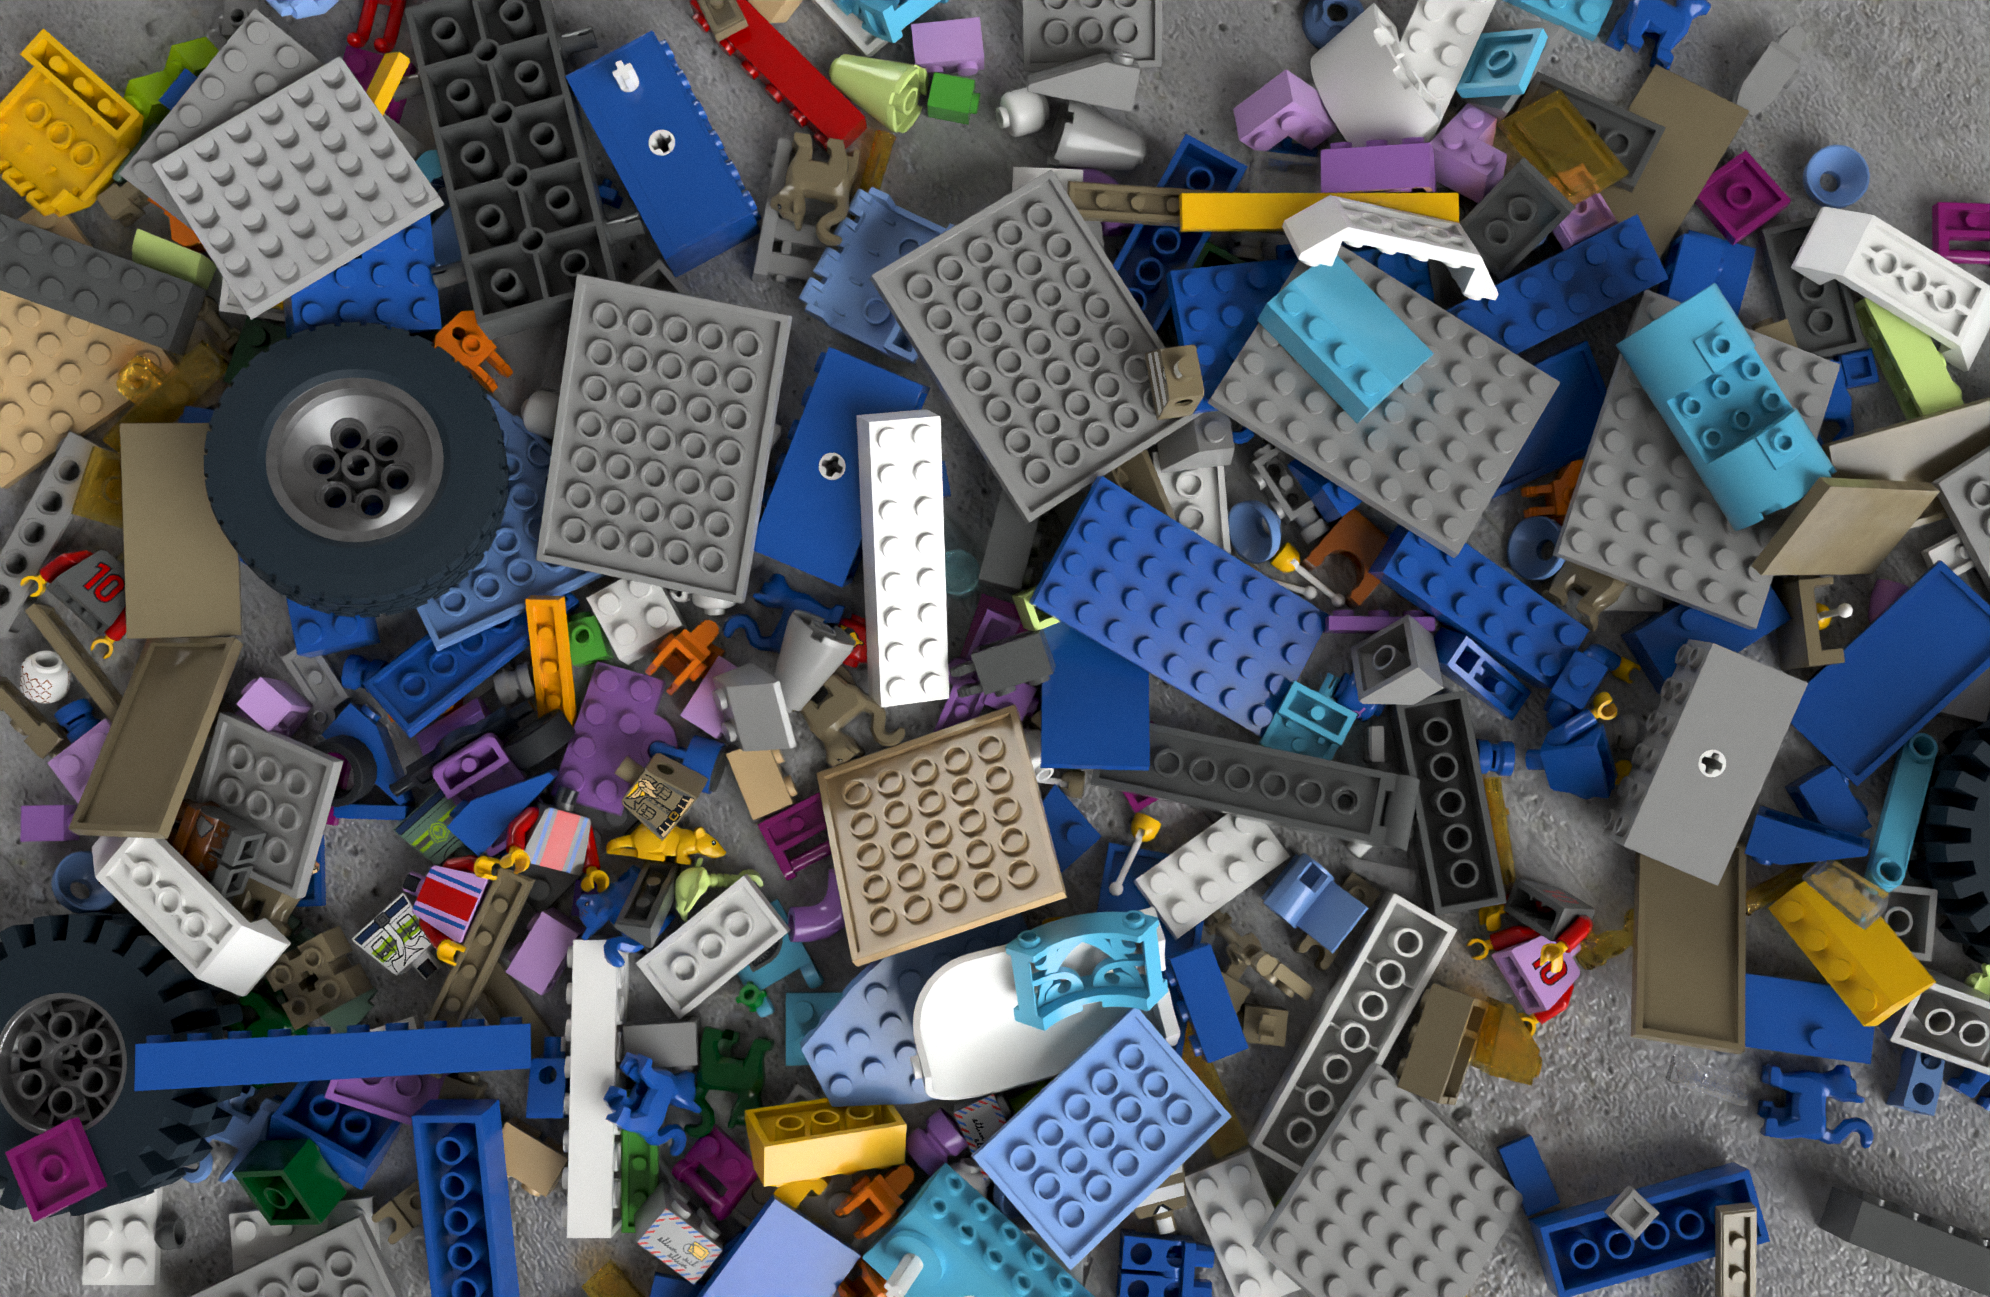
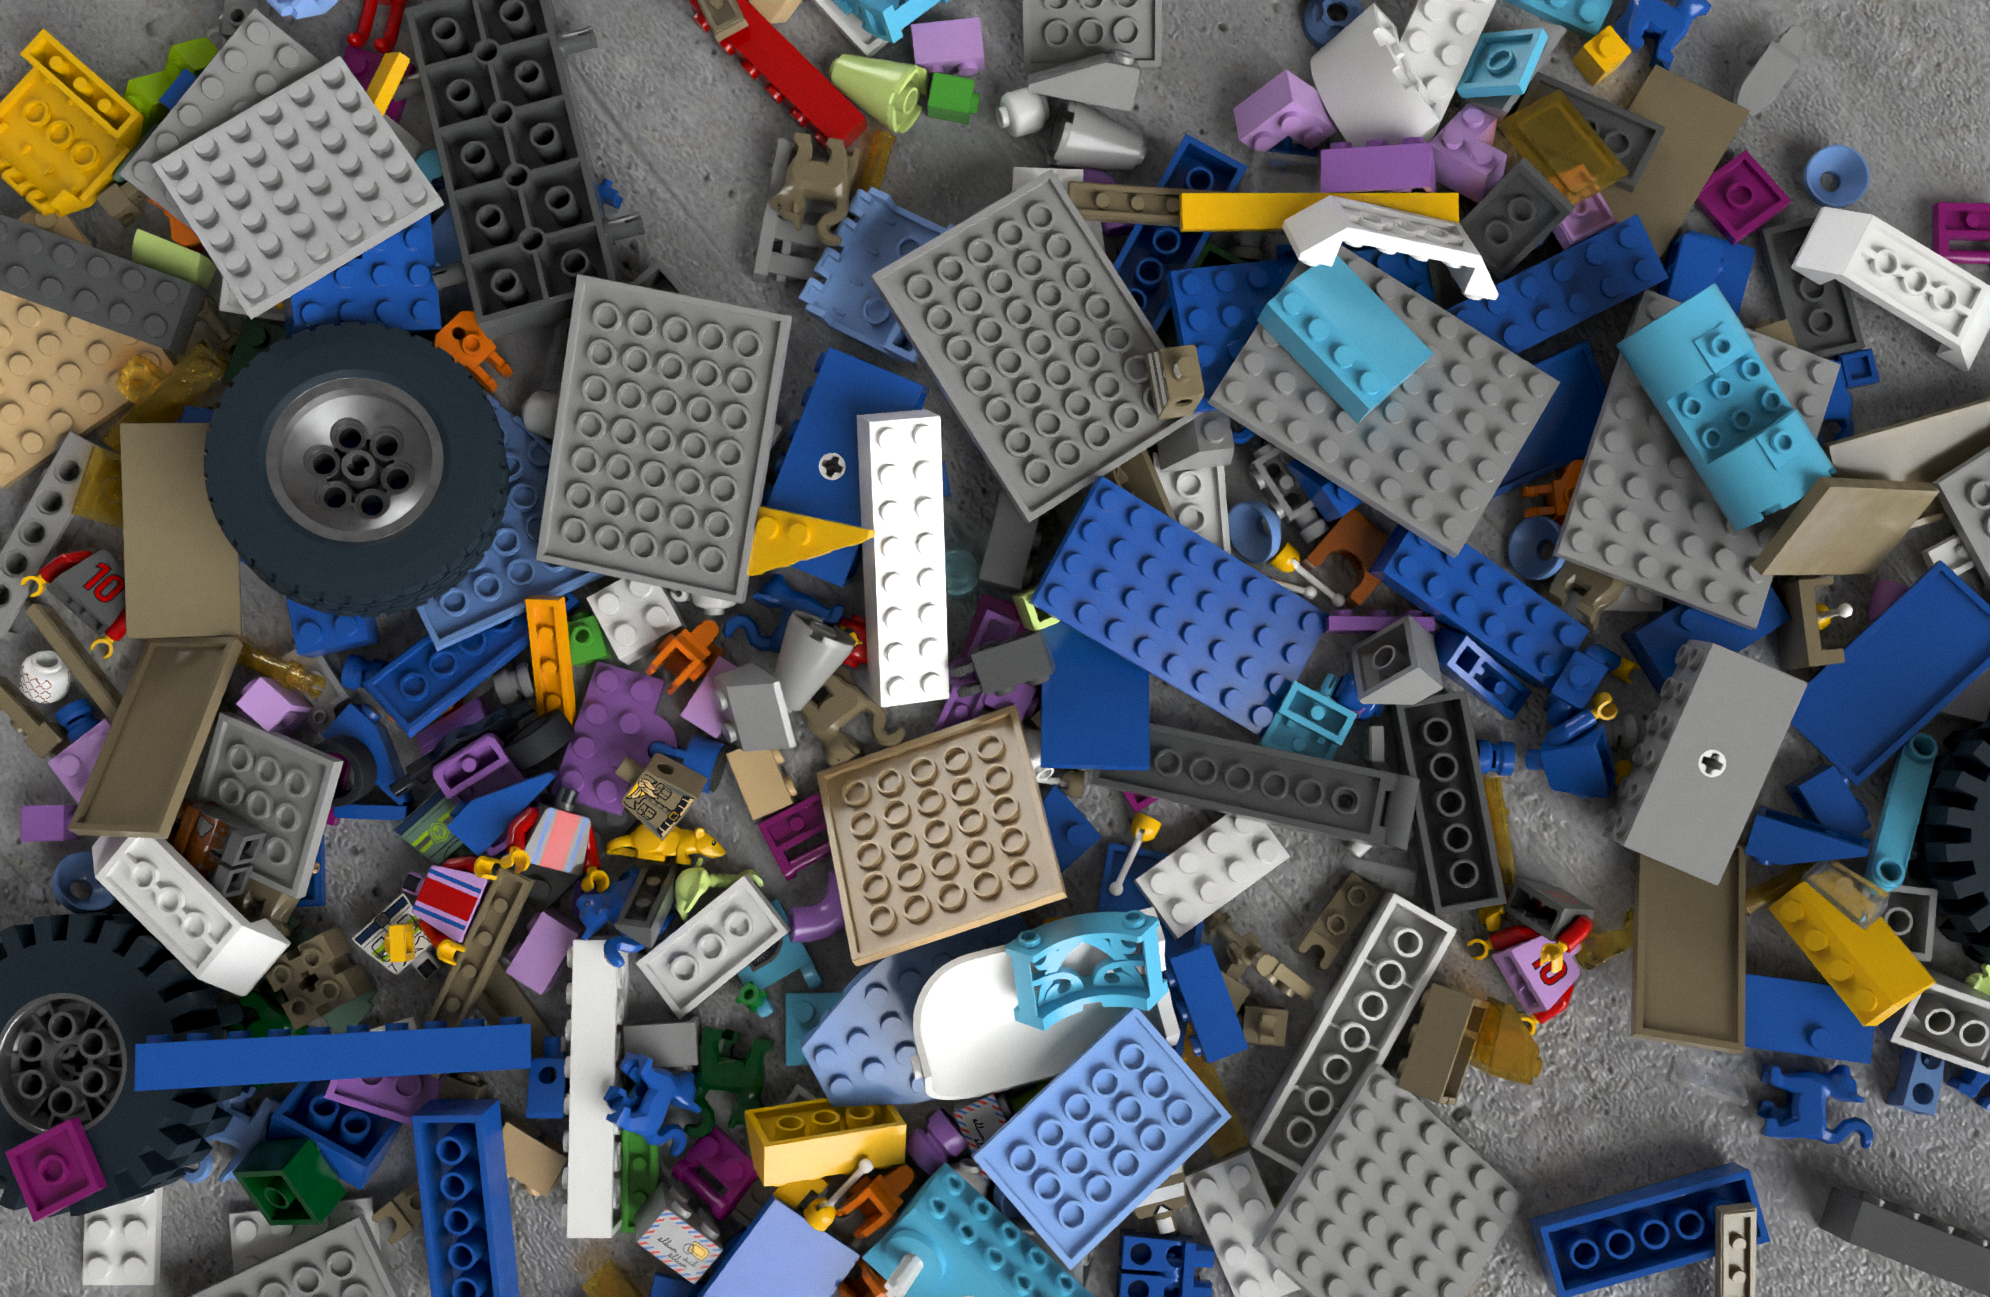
dark grey hinge [154,1219,186,1250] -> none
blue piece [565,30,762,278] -> none
medium blue piece [1261,853,1369,953] -> none
blue tile [1496,1134,1561,1217] -> none
light grey tile [1604,1185,1659,1240] -> none
yellowish green brick [1854,298,1964,420] -> none
none -> clear yellow pin [236,642,326,698]
none -> yellow plate [384,923,415,963]
none -> yellow wing [747,506,875,576]
none -> hinge [803,1159,873,1232]
none -> yellow brick [1571,25,1632,87]

